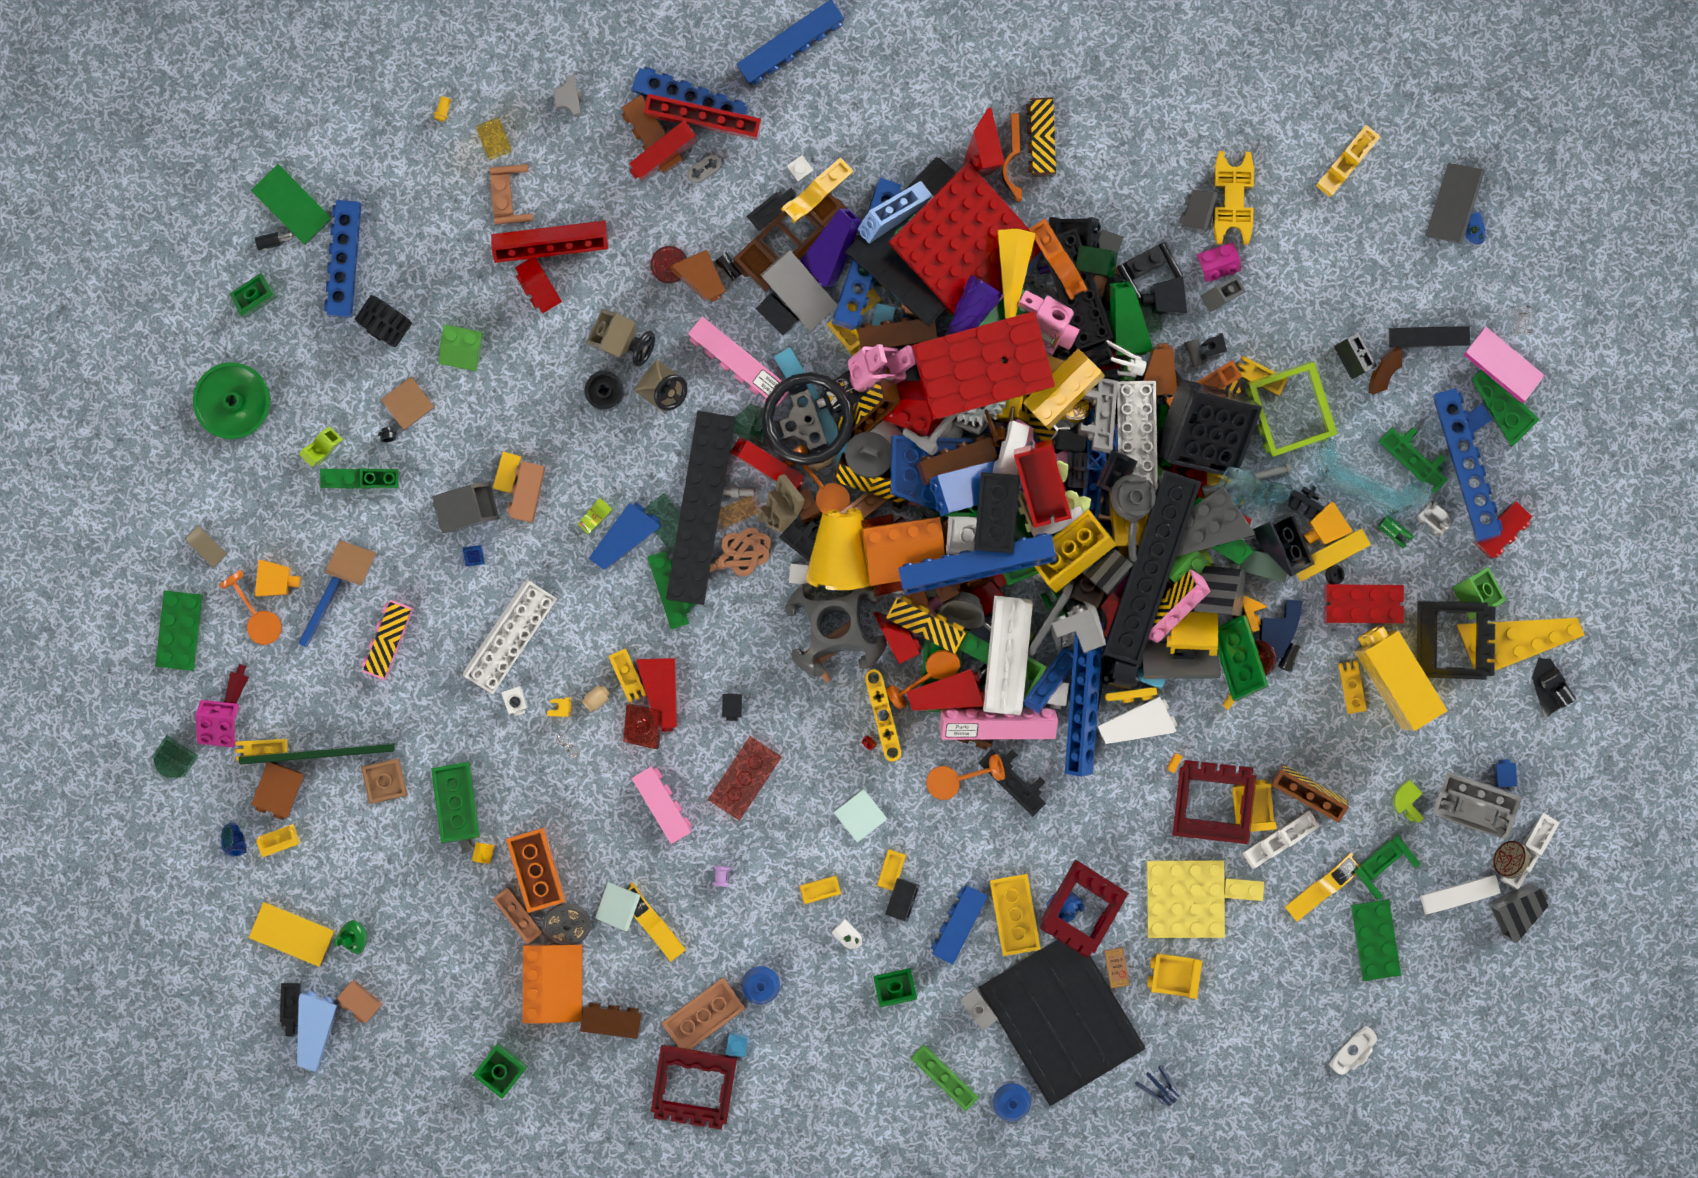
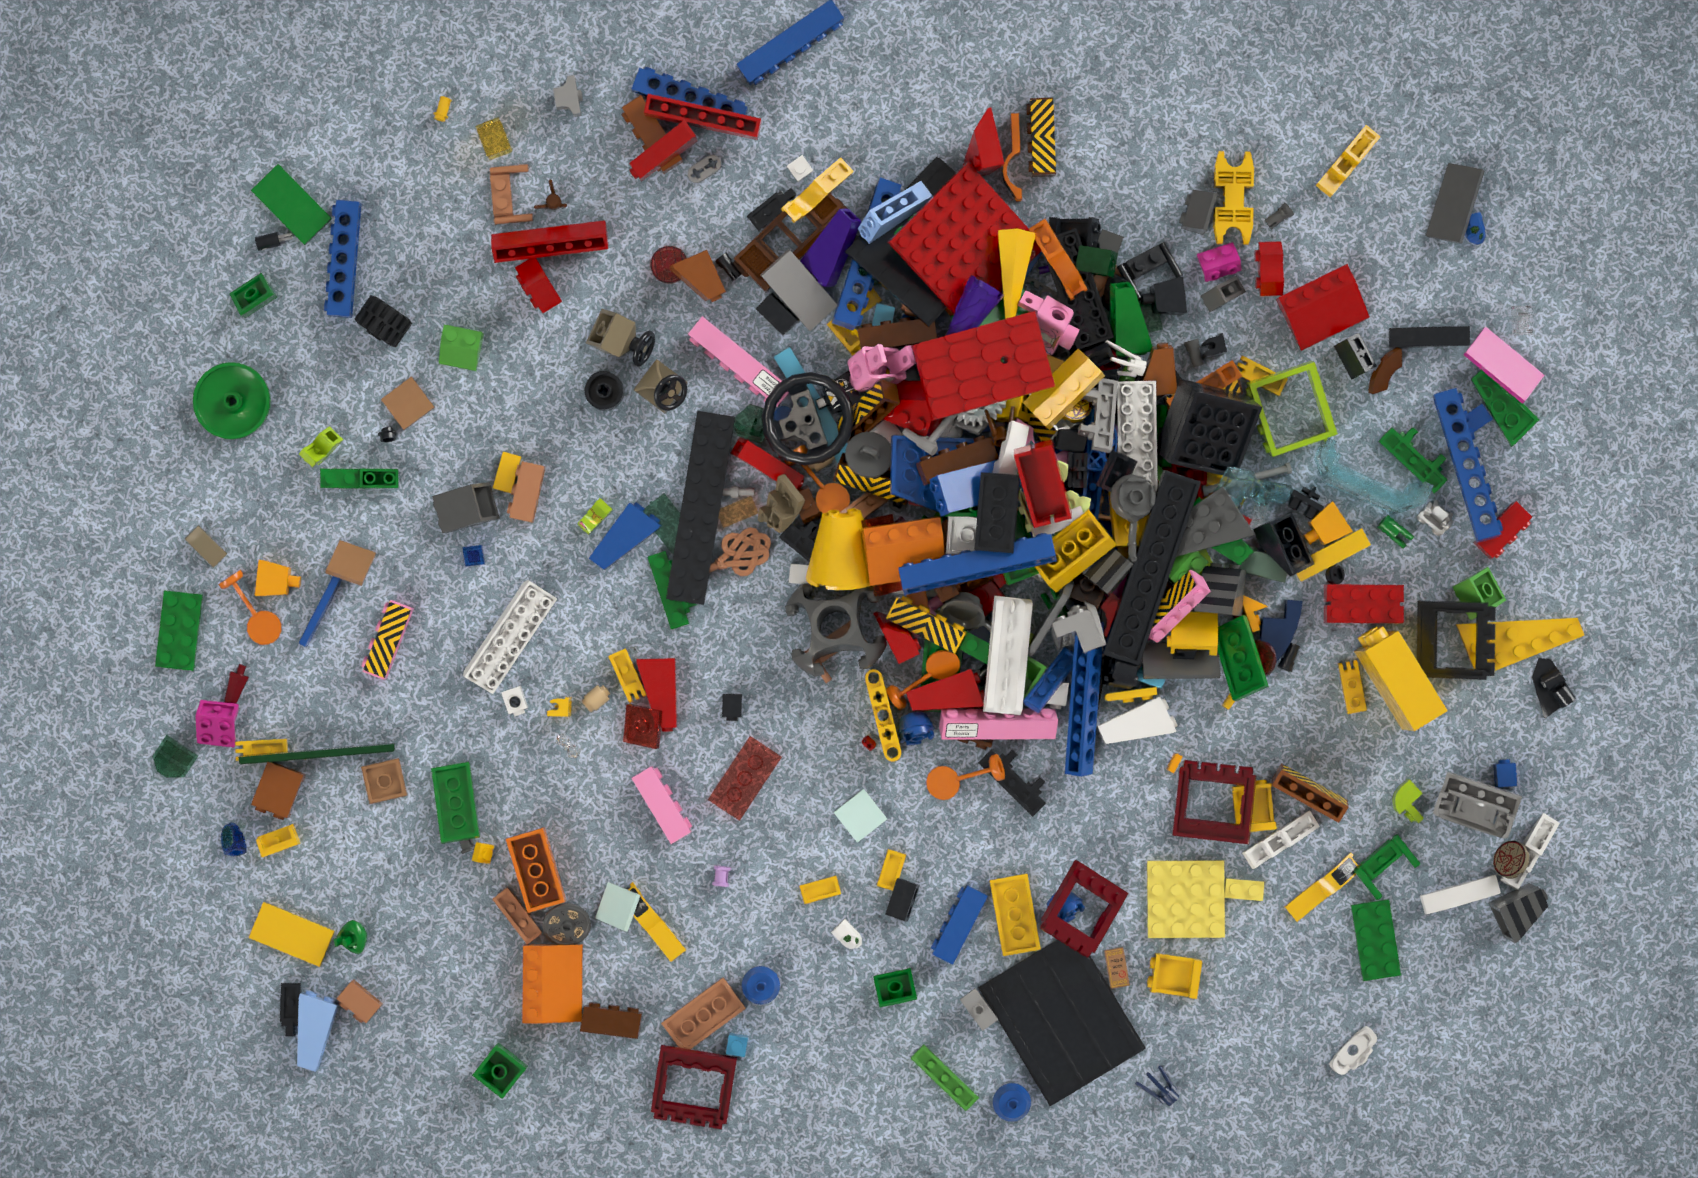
none -> reddish brown plant [534,179,567,210]
none -> blue tile [774,406,791,424]
none -> blue cone [897,712,935,745]
none -> red brick [1254,241,1284,296]
none -> dark grey pin [1264,203,1294,230]
none -> red slope [1276,264,1370,351]

